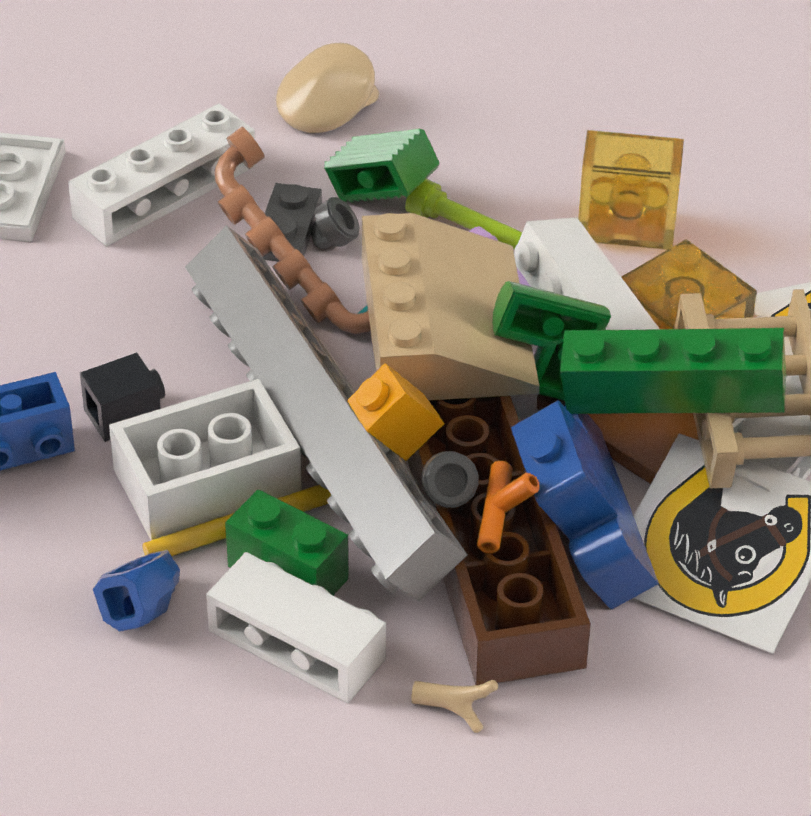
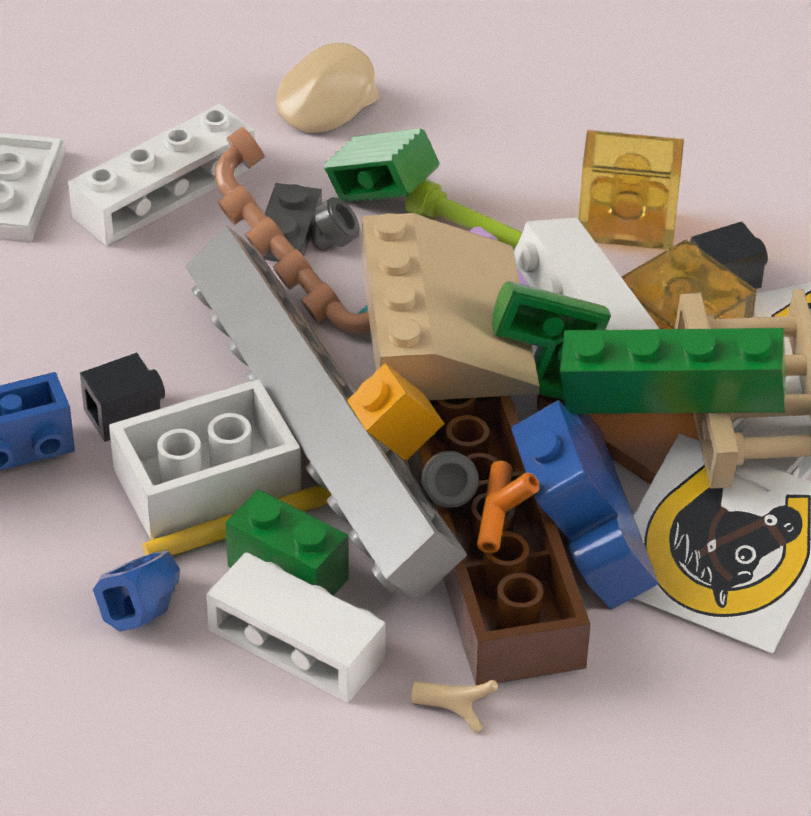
none -> black brick [686,221,768,303]

